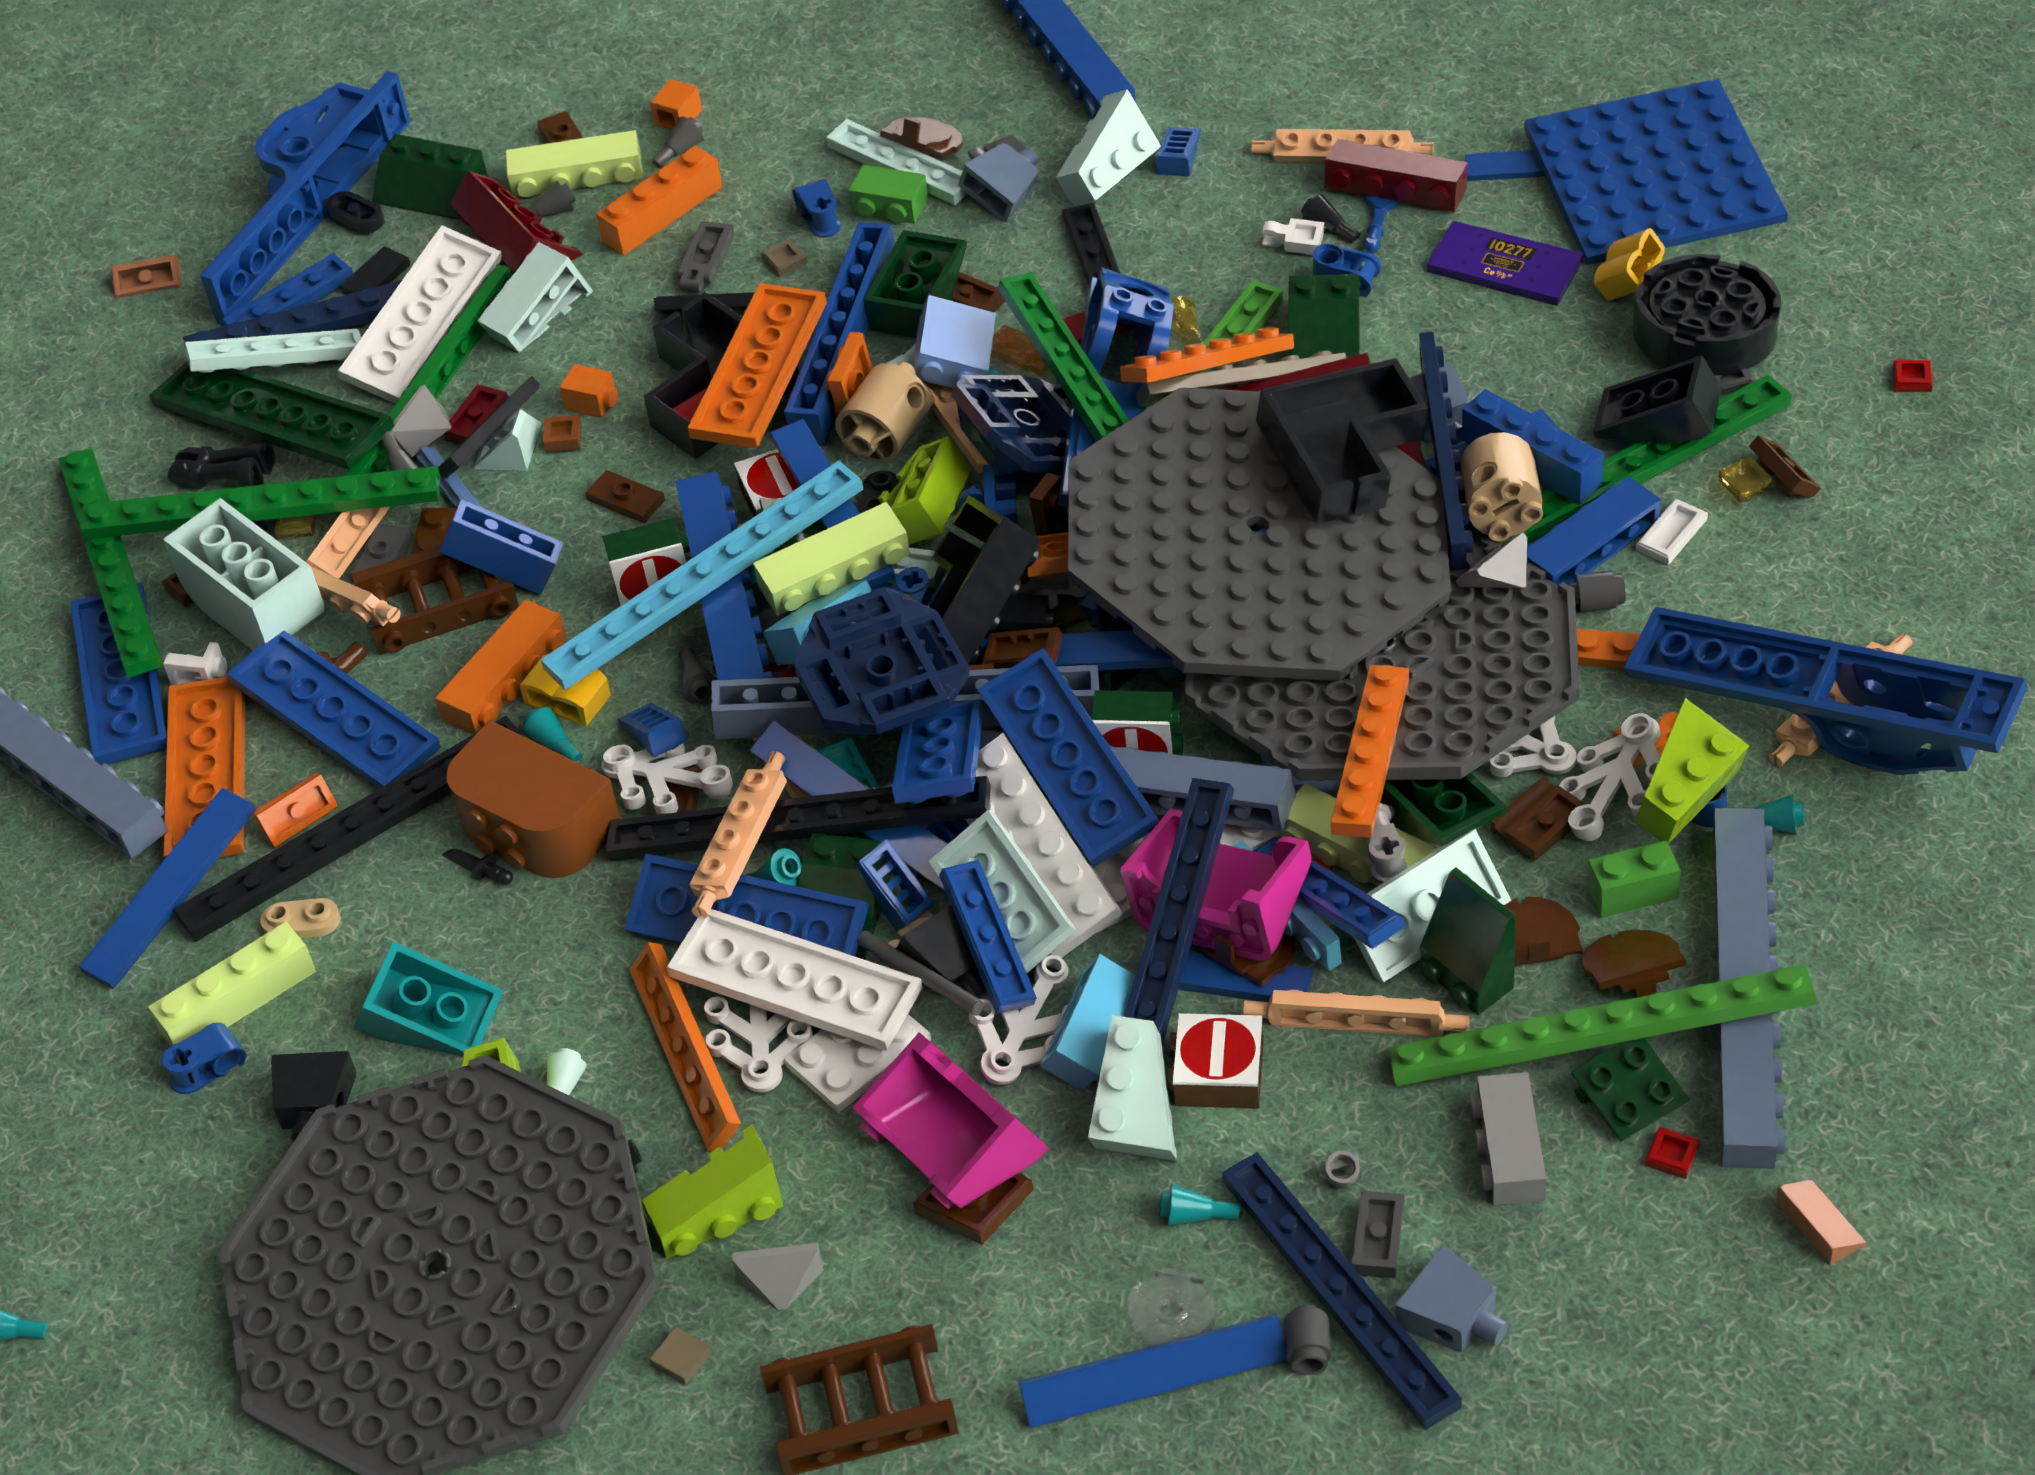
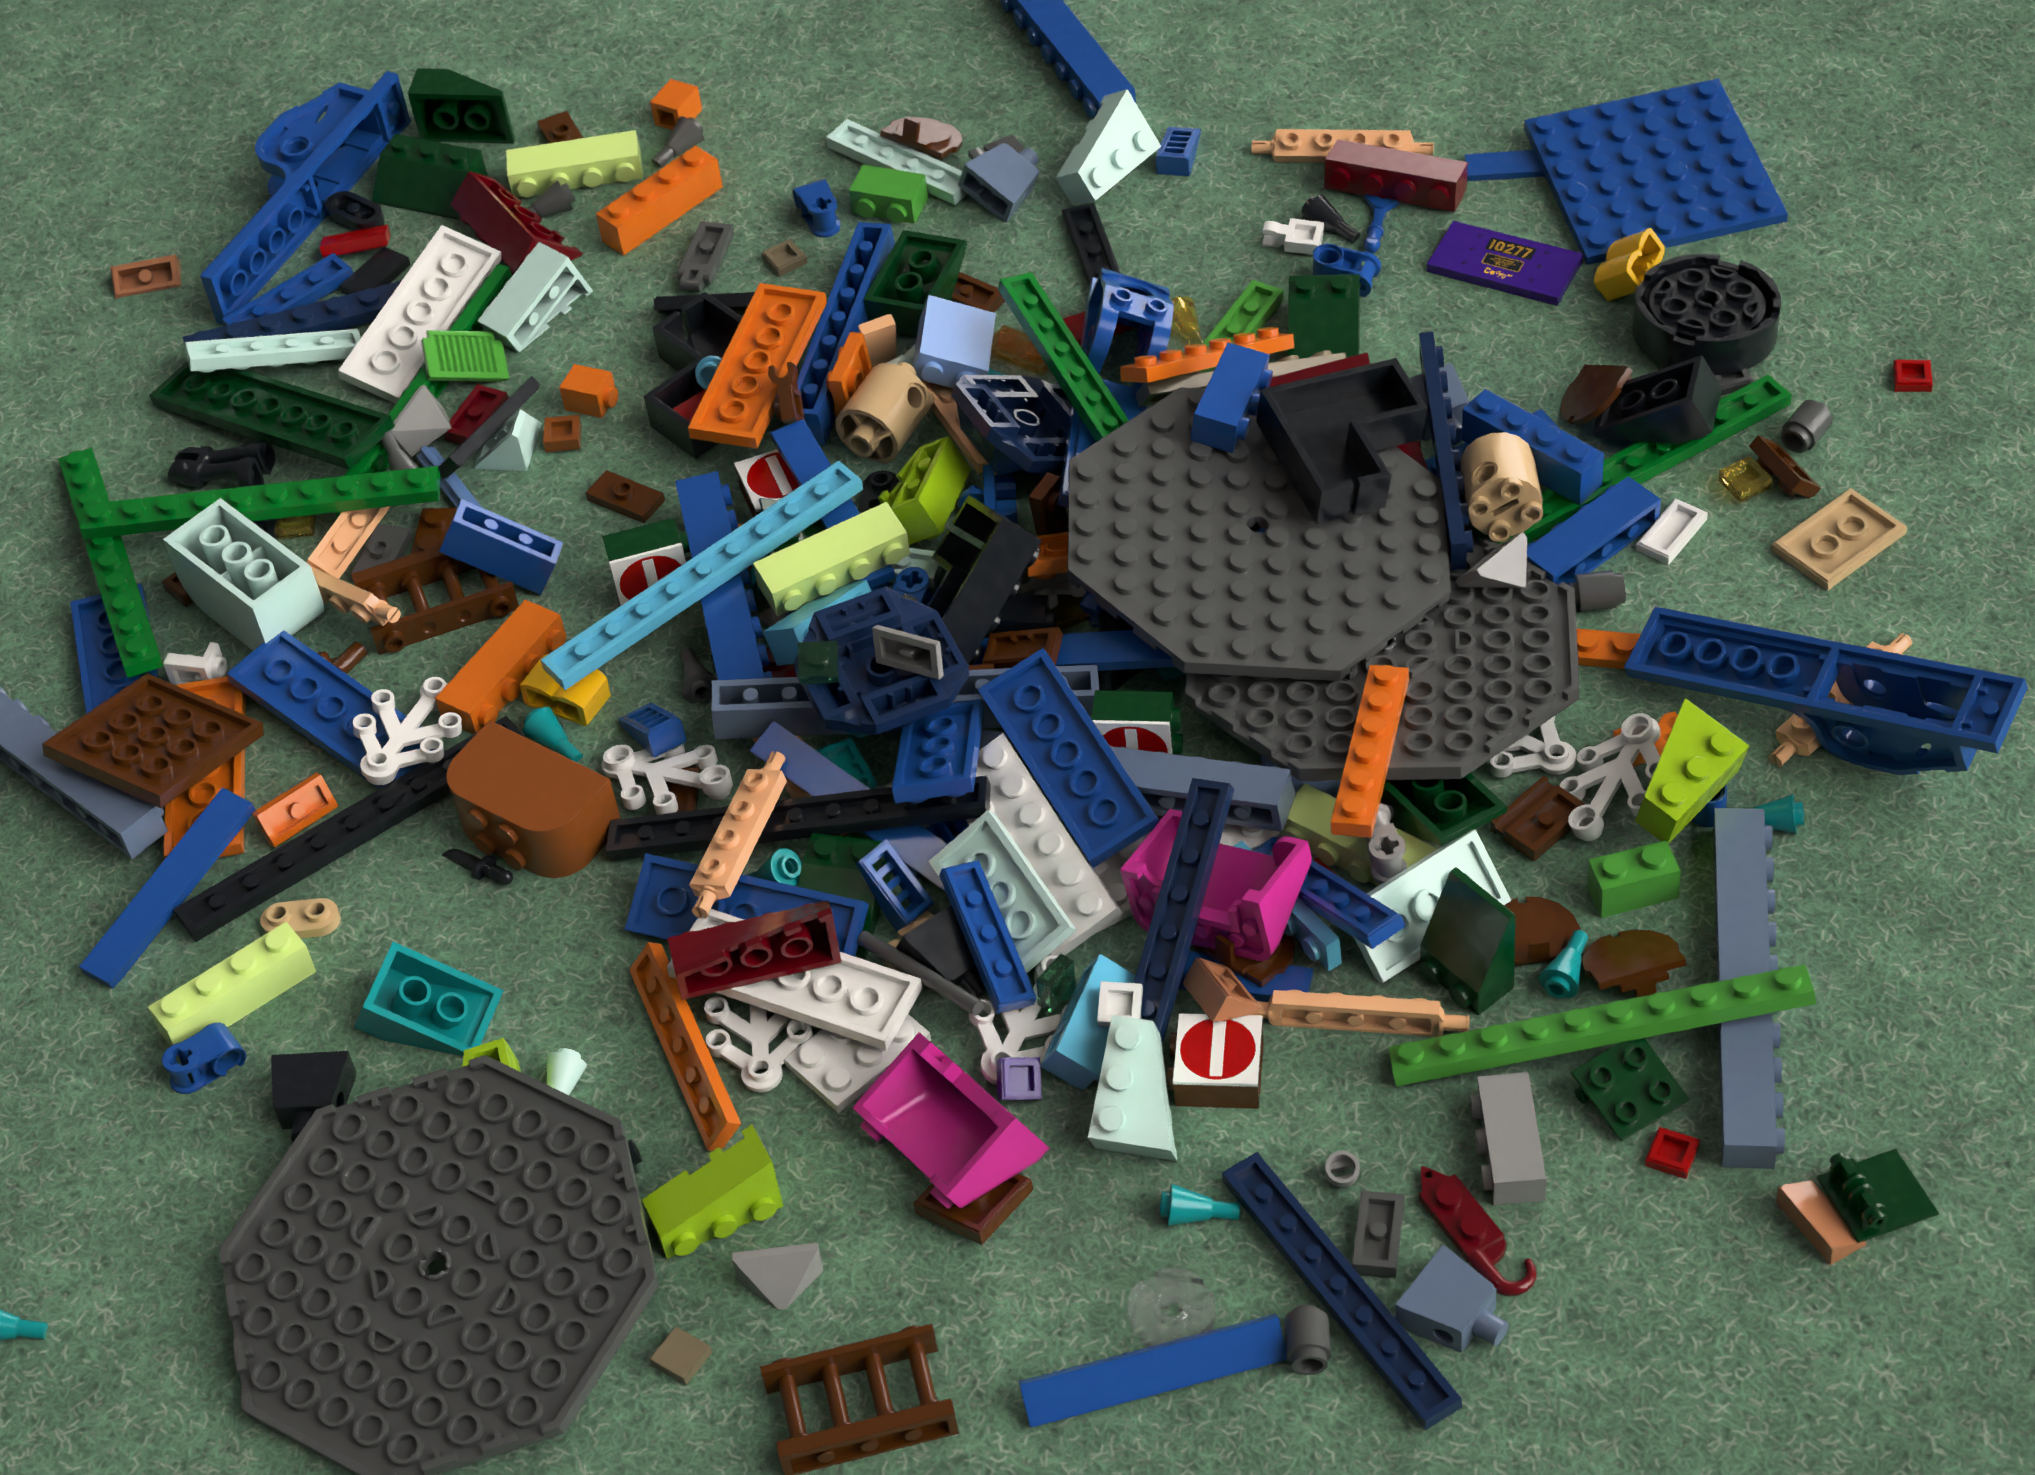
none -> reddish brown plate [42,673,264,808]
none -> red tile [320,224,391,257]
none -> white plant [353,677,462,785]
none -> dark green slope [407,68,515,144]
none -> bright green window [421,330,509,382]
none -> dark red wedge [668,900,842,1000]
none -> medium azure plate [695,356,722,390]
none -> reddish brown plate [768,362,805,425]
none -> clear green plate [798,641,839,684]
none -> light nougat tile [858,314,897,368]
none -> light grey slope [872,625,944,680]
none -> tile [996,1057,1042,1101]
none -> clear green plate [1036,954,1076,1012]
none -> white plate [1097,981,1143,1027]
none -> nougat slope [1183,958,1260,1022]
none -> blue brick [1190,342,1273,453]
none -> dark red plate [1419,1166,1537,1296]
none -> teal cone [1539,930,1588,999]
none -> reddish brown piece [1560,364,1633,426]
none -> tan tile [1771,488,1907,591]
none -> dark grey brick [1781,400,1833,453]
none -> dark green hinge [1817,1149,1939,1243]

